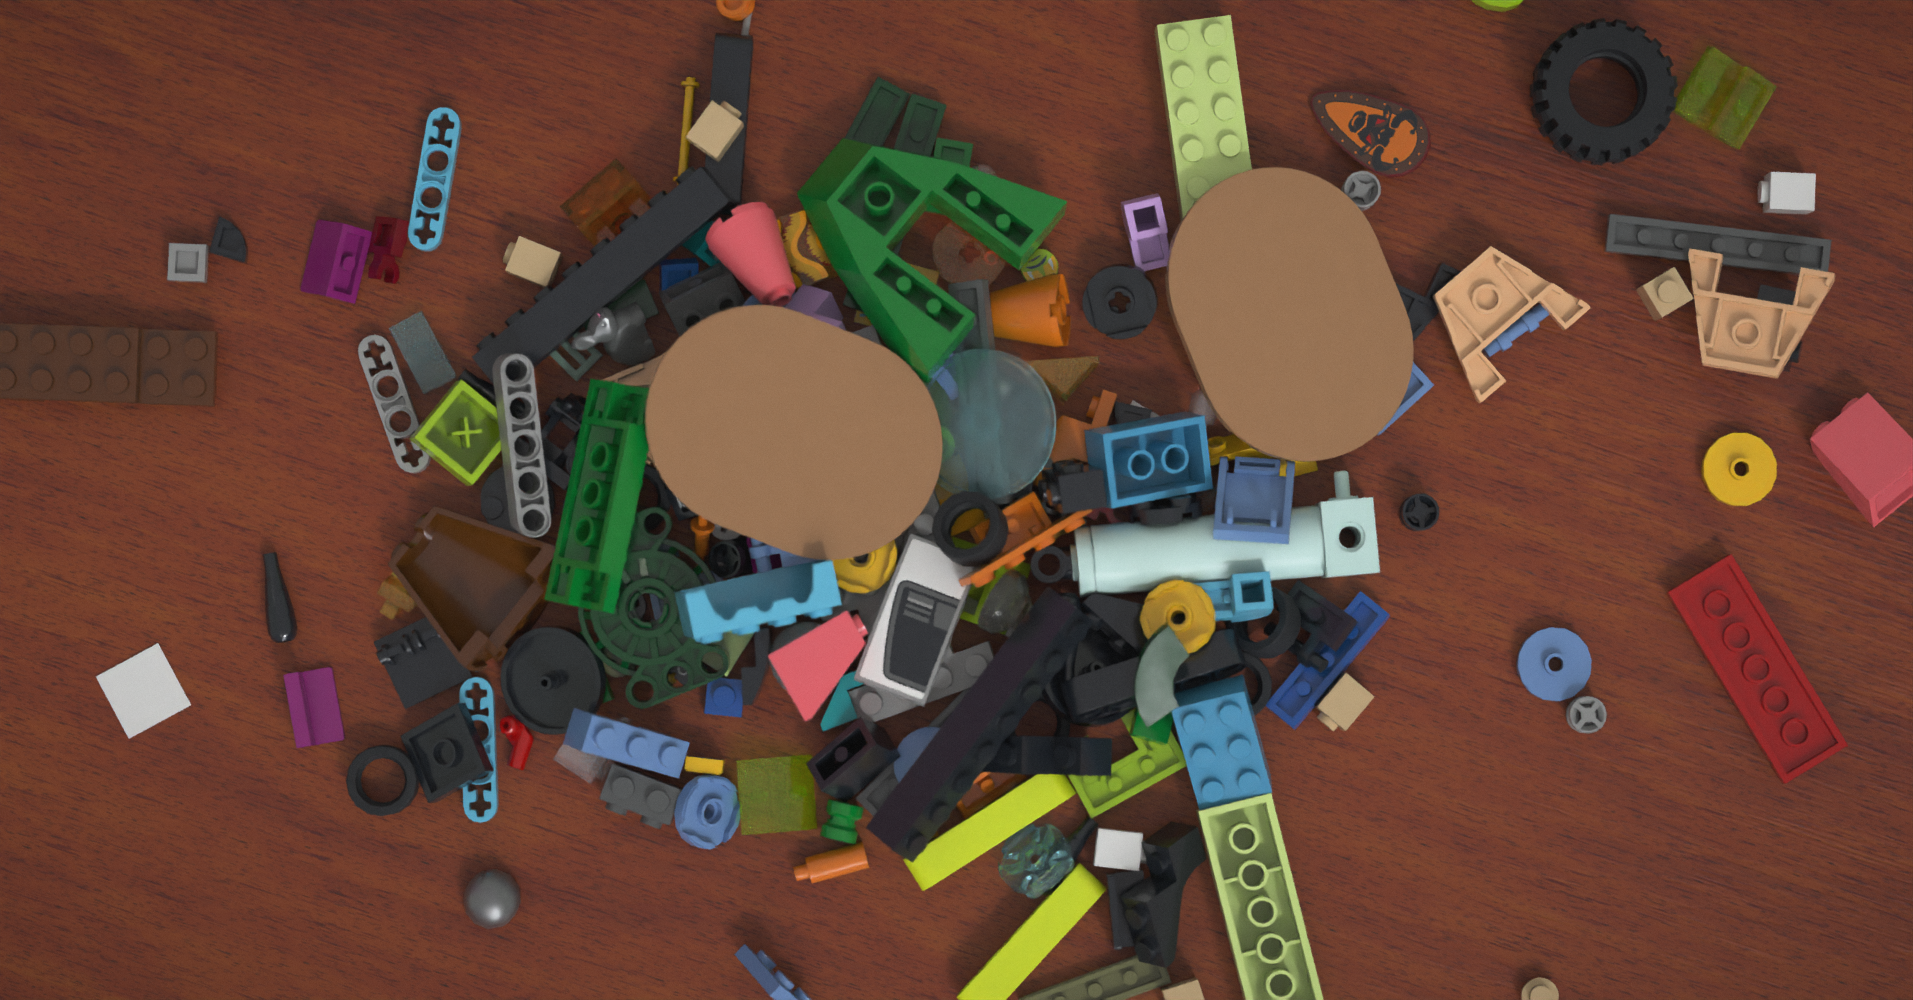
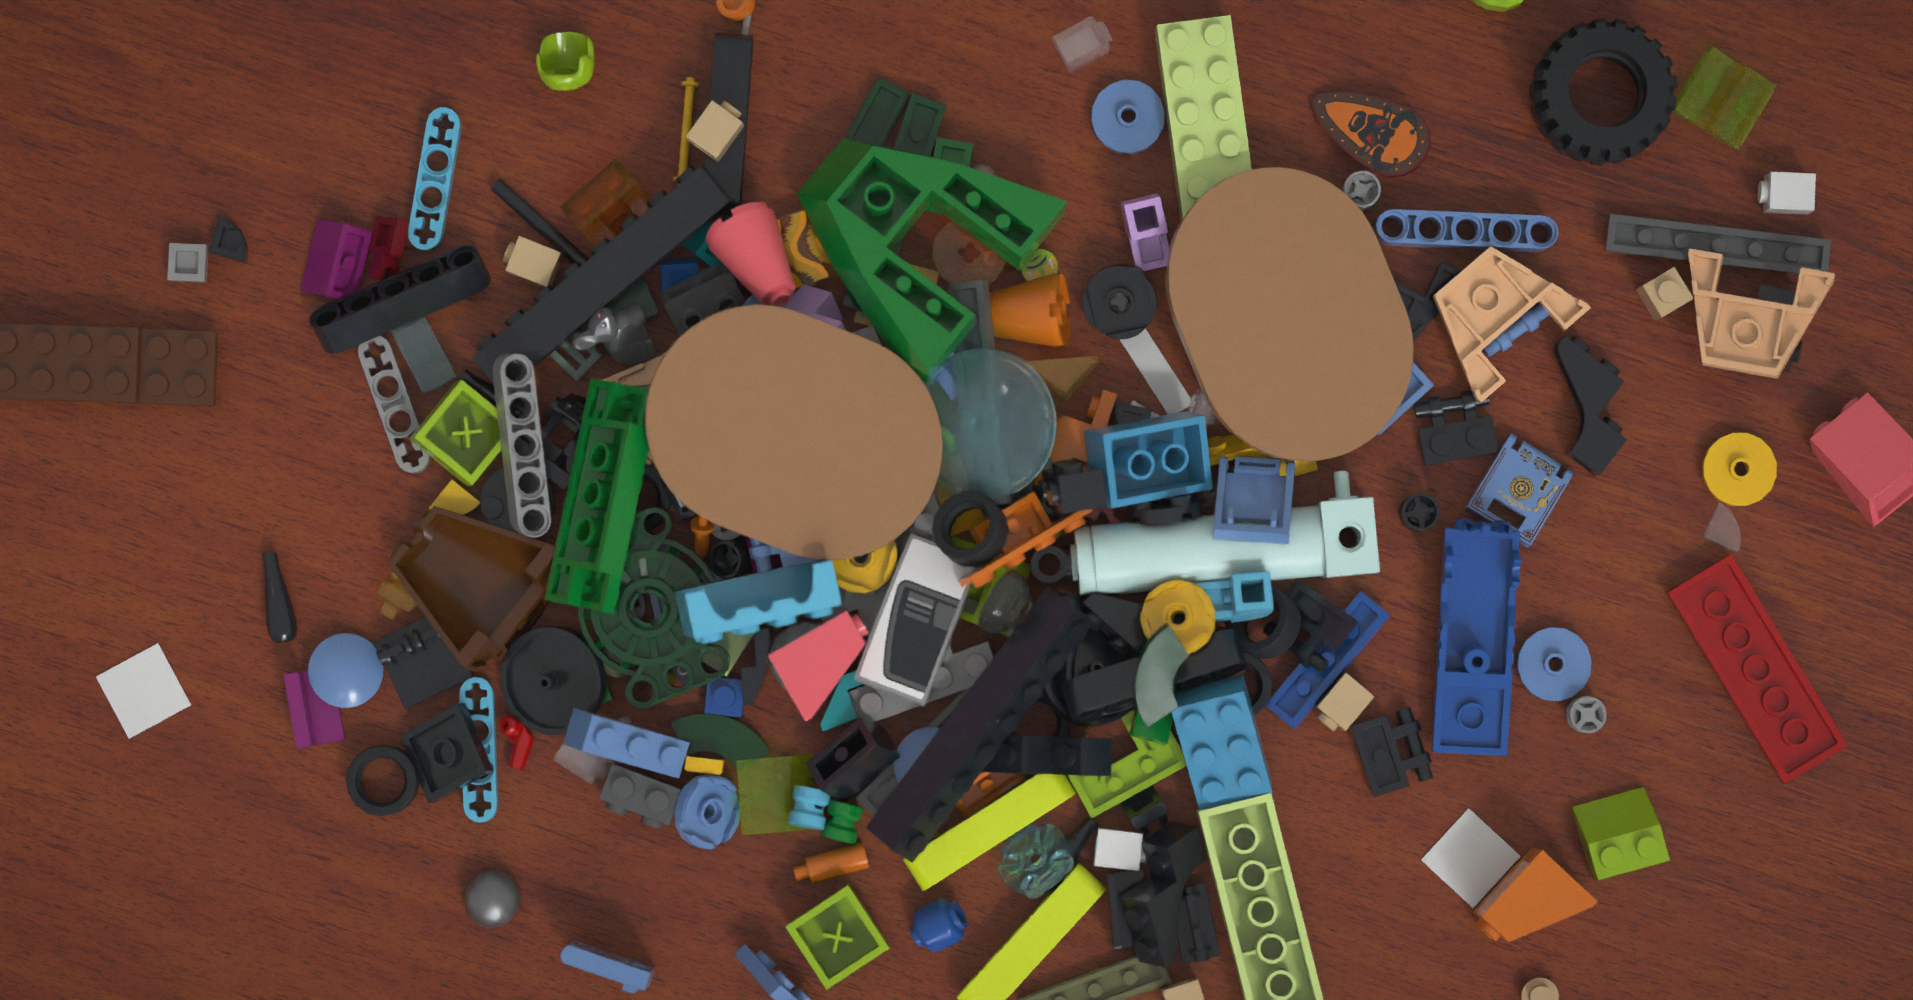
none -> medium blue dish [308,633,383,708]
none -> black beam [309,245,491,354]
none -> yellow tile [429,480,481,515]
none -> black bar [491,179,589,265]
none -> lime hair [536,31,595,91]
none -> medium blue container [561,941,655,994]
none -> dark green tile [670,714,771,771]
none -> lime brick [785,883,890,990]
none -> medium azure wheel [787,786,831,830]
none -> blue head [910,897,968,952]
none -> clear brick [1052,16,1112,74]
none -> medium blue plate [1091,80,1165,155]
none -> white sticker [1110,292,1193,415]
none -> black tile [1120,785,1168,836]
none -> black hinge [1178,882,1220,963]
none -> black plate [1350,707,1433,797]
none -> medium blue beam [1373,209,1559,252]
none -> black plate [1414,390,1499,467]
none -> white sticker [1421,808,1520,908]
none -> blue piece [1431,518,1522,756]
none -> medium blue container [1464,433,1574,548]
none -> orange slope [1472,847,1598,942]
none -> black arch [1553,336,1627,477]
none -> lime slope [1571,787,1670,880]
none -> clear tile [1702,503,1742,553]

